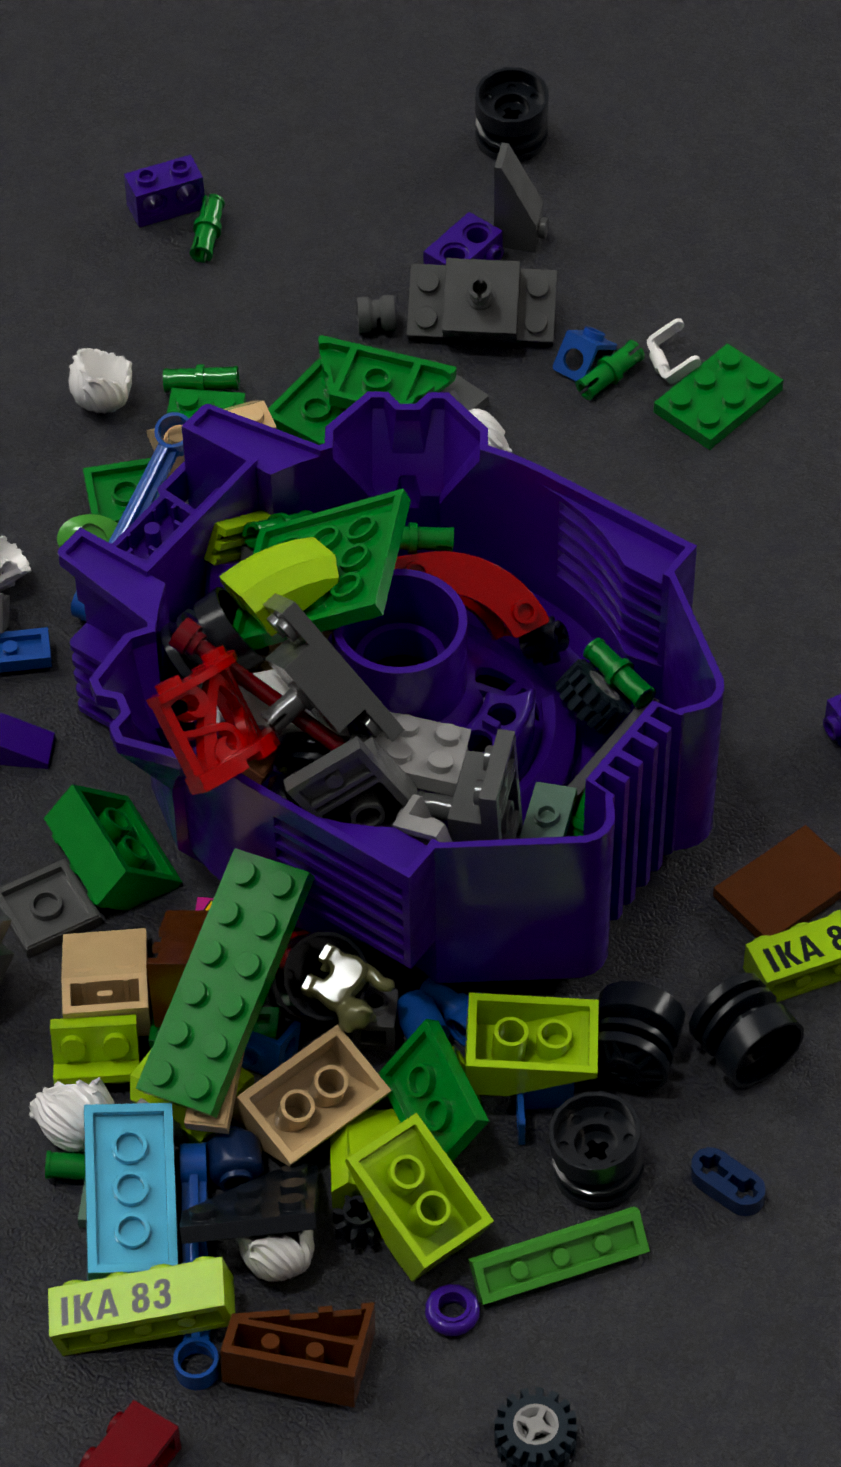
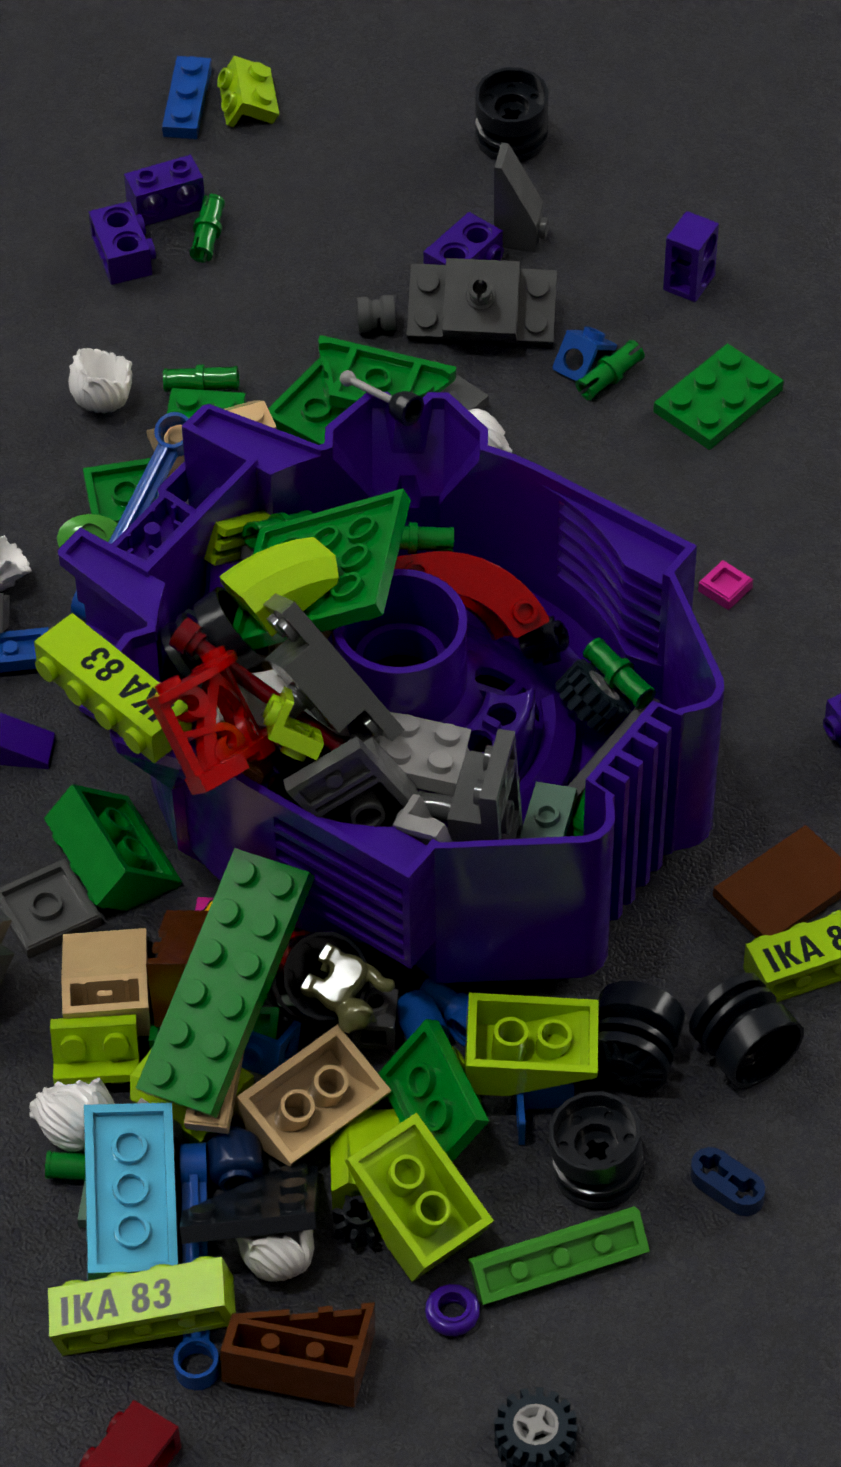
white piece [647,318,701,384] -> none
none -> lime brick [34,613,192,763]
none -> dark purple brick [88,201,156,285]
none -> blue plate [162,56,212,139]
none -> lime bracket [217,56,279,127]
none -> lime bracket [262,687,324,762]
none -> black hinge [340,370,424,426]
none -> dark purple brick [663,211,719,302]
none -> dark pink tile [698,560,753,610]

